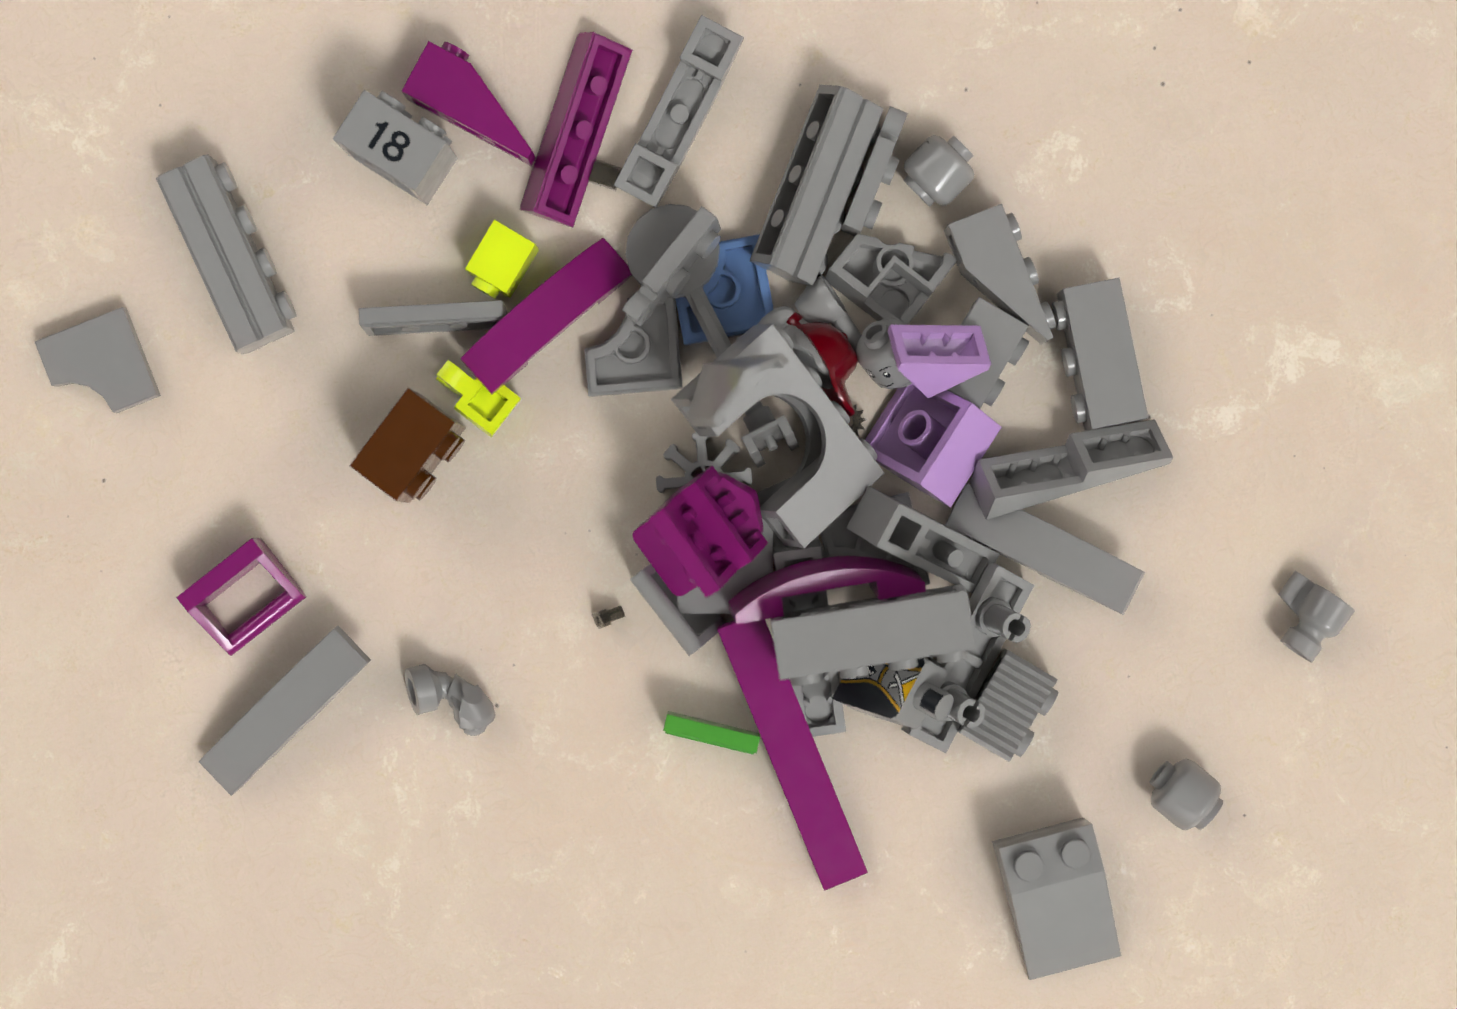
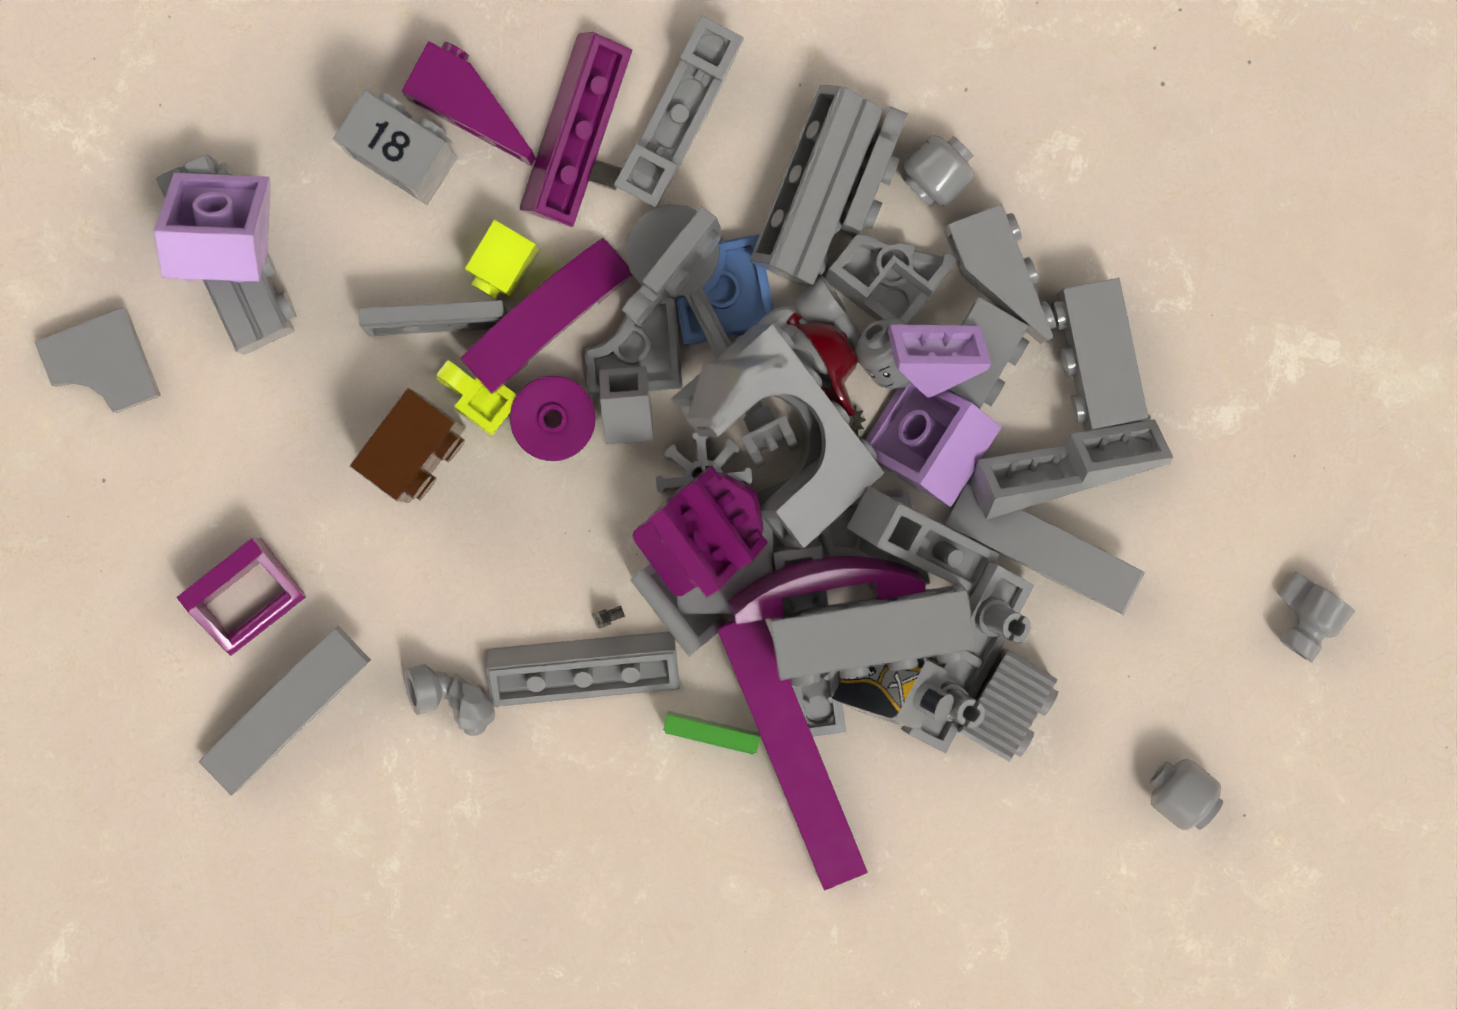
light grey slope [992,817,1121,980] -> none
none -> lavender slope [154,173,271,282]
none -> light grey slope [486,631,680,707]
none -> magenta piece [510,376,596,461]
none -> light grey brick [599,366,653,444]

